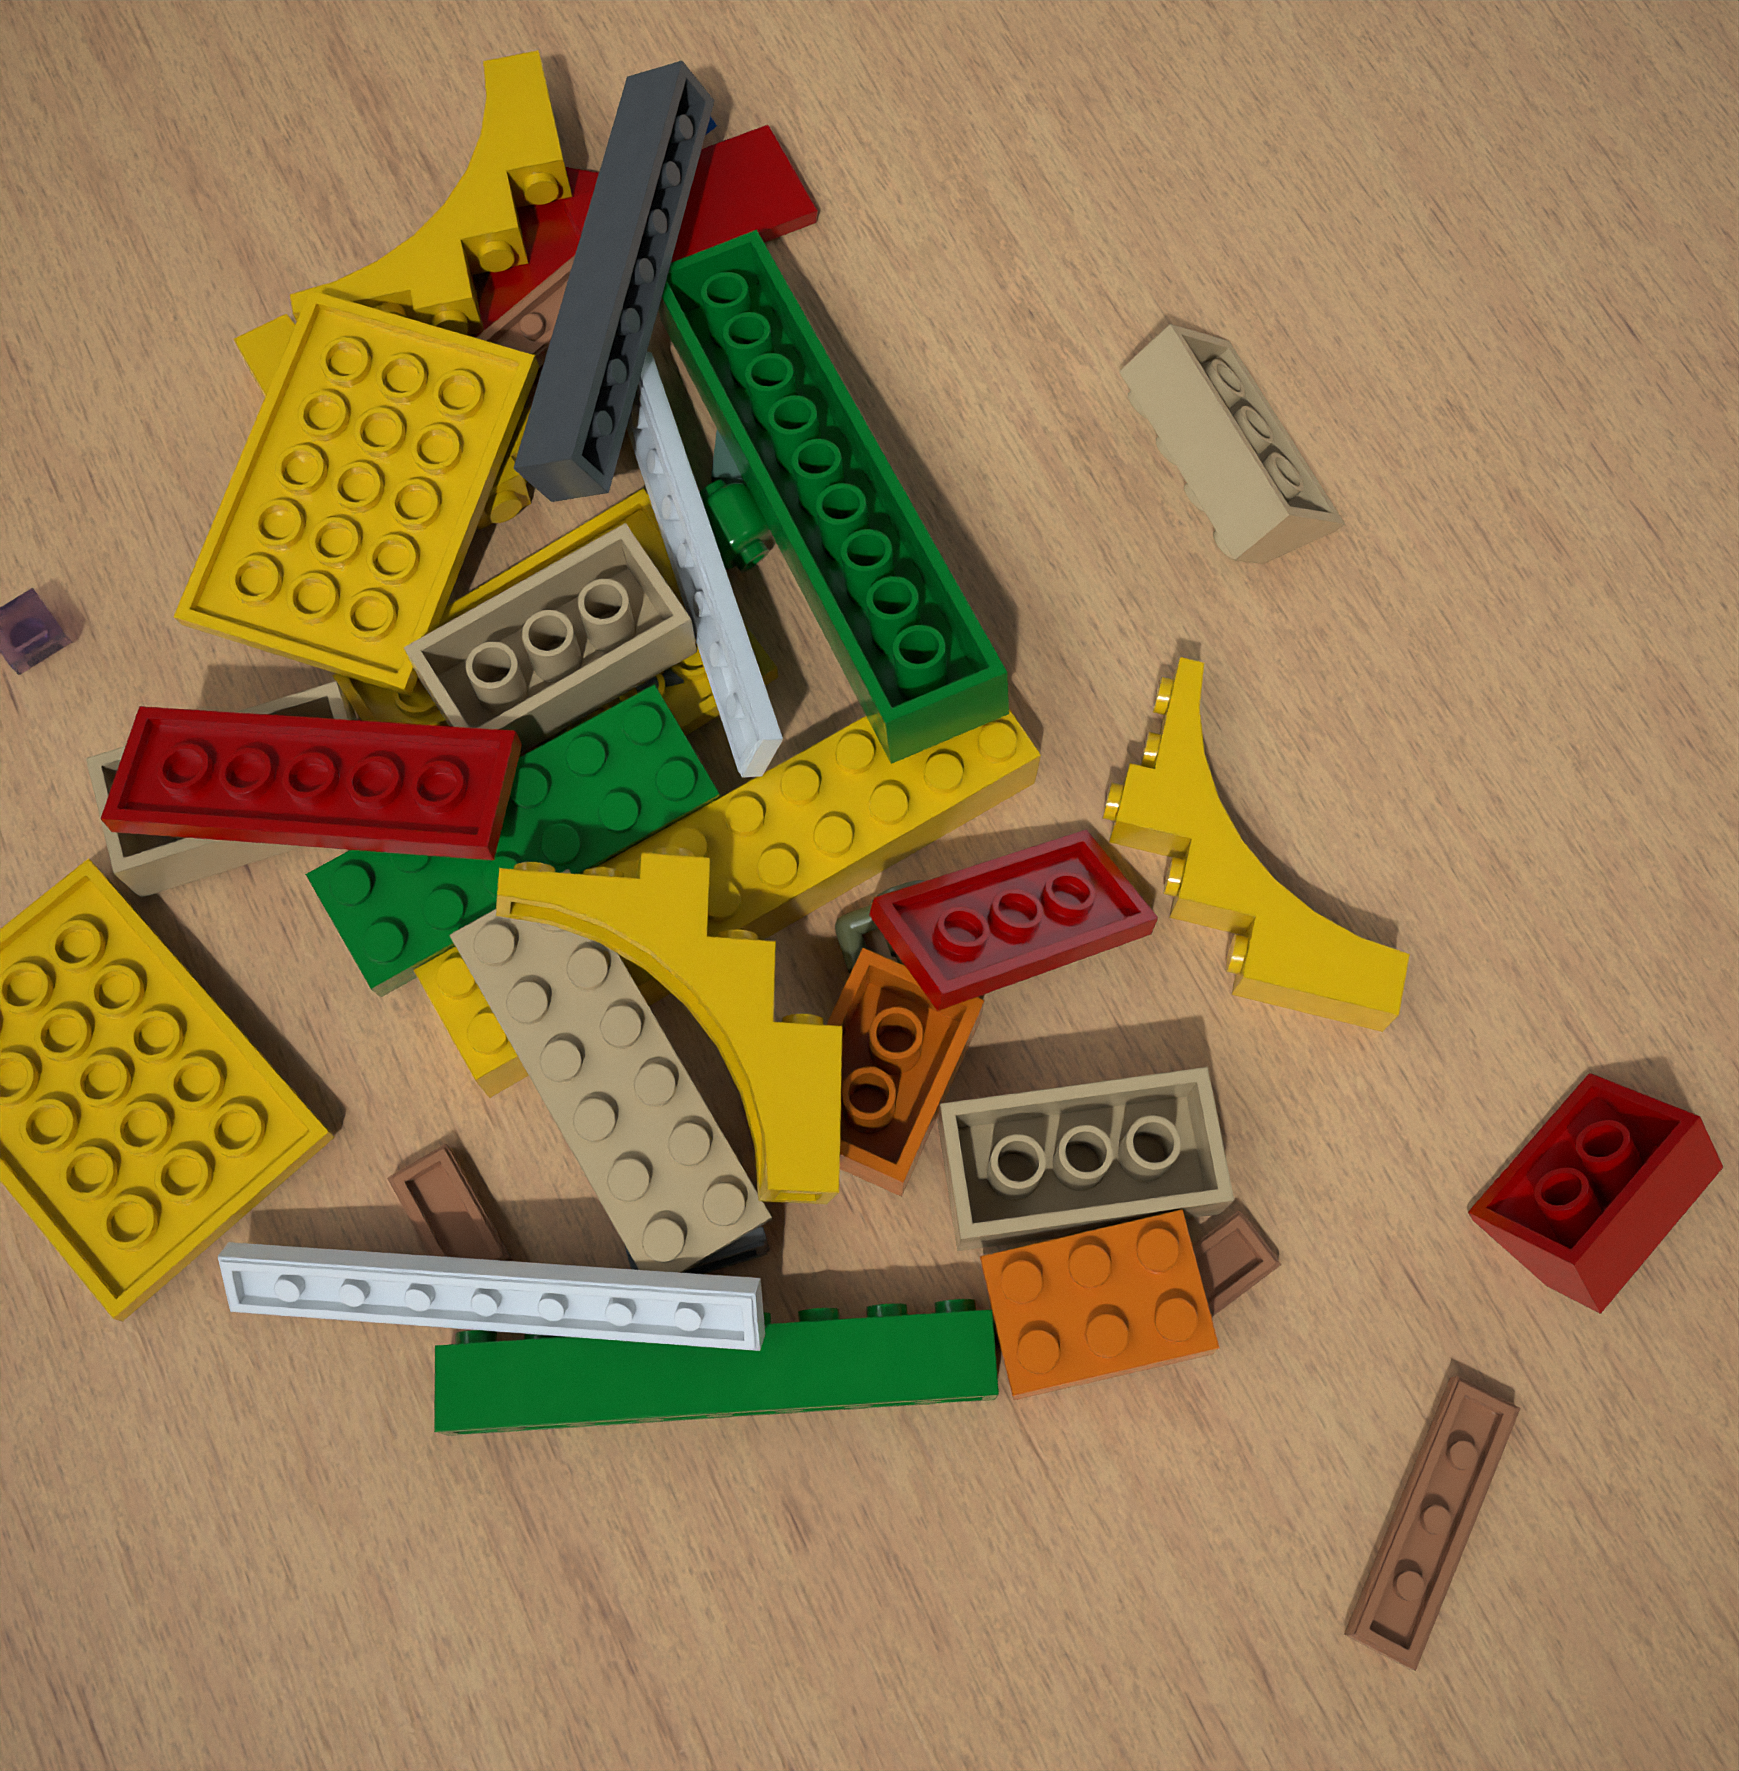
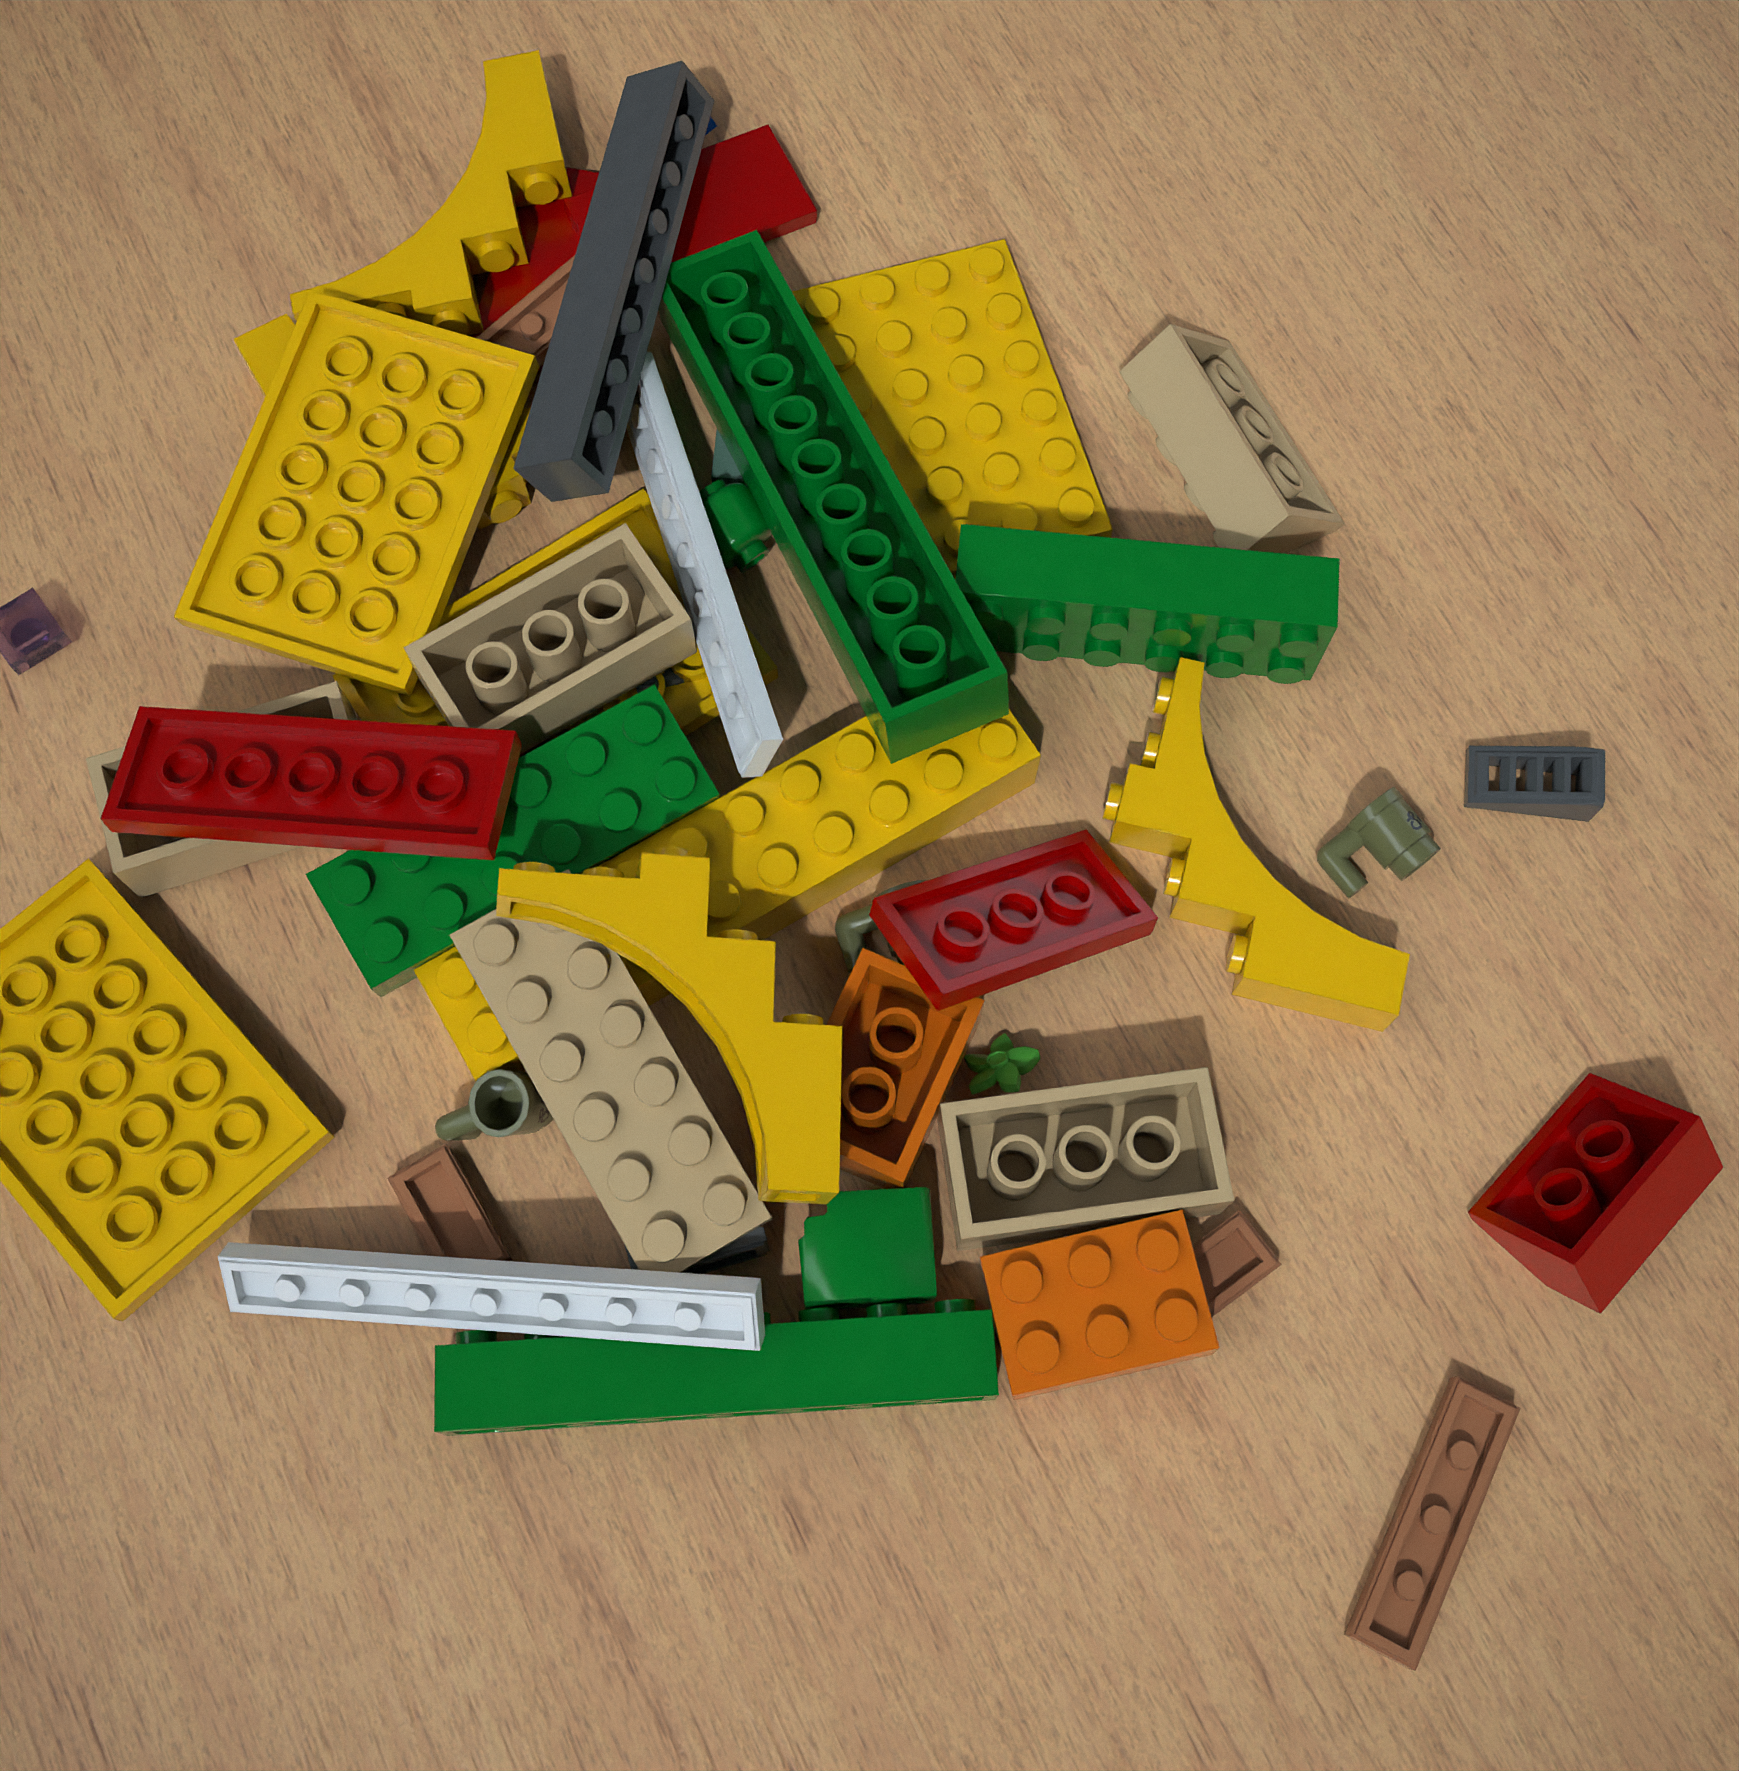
none -> olive piece [435,1069,553,1141]
none -> yellow plate [792,239,1113,579]
none -> green piece [798,1187,937,1310]
none -> green brick [955,524,1340,684]
none -> bright green plant [964,1033,1041,1095]
none -> olive piece [1317,787,1441,898]
none -> dark grey slope [1464,746,1605,822]

